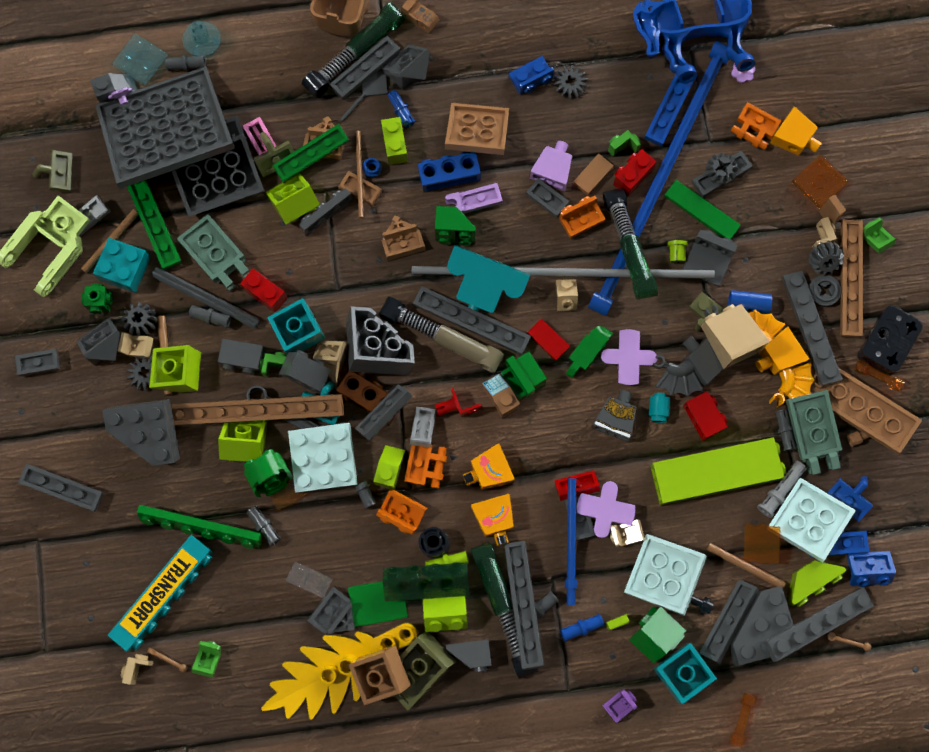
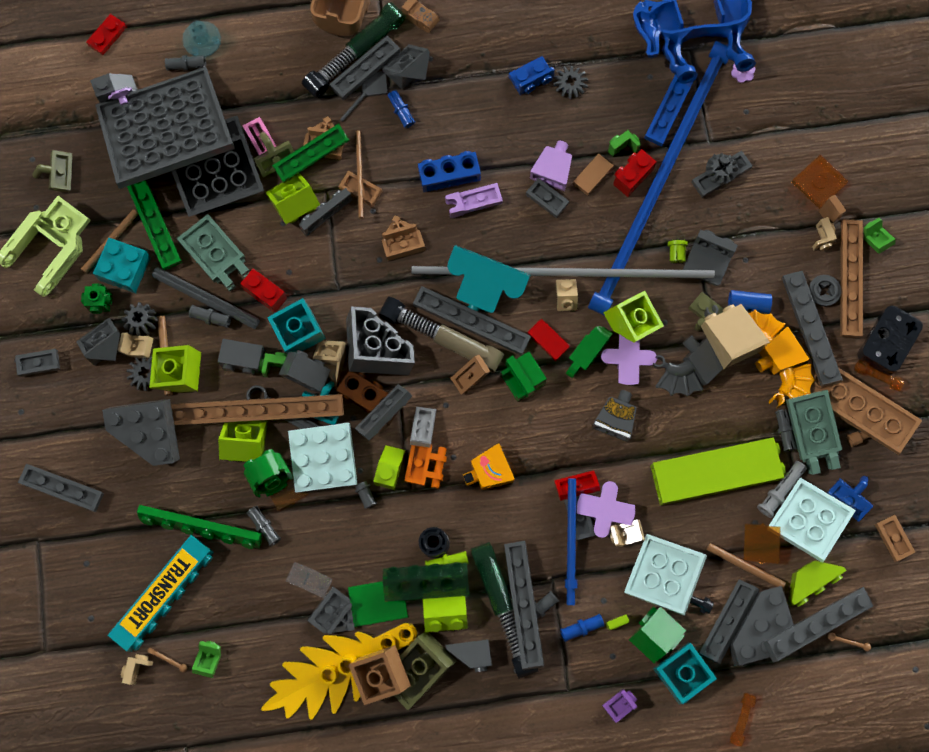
light grey plate [78,195,111,236] -> none
clear light blue slope [112,33,168,86] -> none
blue plate [362,158,382,177] -> none
orange bracket [376,488,427,534] -> none
lime brick [381,117,408,165] -> none
green slope [435,206,476,246] -> none
red bracket [435,388,483,417] -> none
medium nougat plate [445,103,509,155] -> none
light orange torso [471,494,514,546] -> none
medium nougat slope [482,374,520,418] -> none
orange bracket [559,196,606,239] -> none
clear green piece [603,188,658,300] -> none
teal brick [649,393,670,423] -> none
green tile [664,180,741,239] -> none
red brick [683,391,728,441] -> none
orange plate [730,102,781,150] -> none
light orange torso [770,107,822,155] -> none
dark grey gear [808,240,844,275] -> none
blue plate [809,531,870,557] -> none
blue bracket [847,551,896,587] -> none
none -> red plate [86,14,127,56]
none -> medium nougat plate [451,355,490,395]
none -> lime slope [603,291,664,343]
none -> medium nougat plate [875,515,916,562]

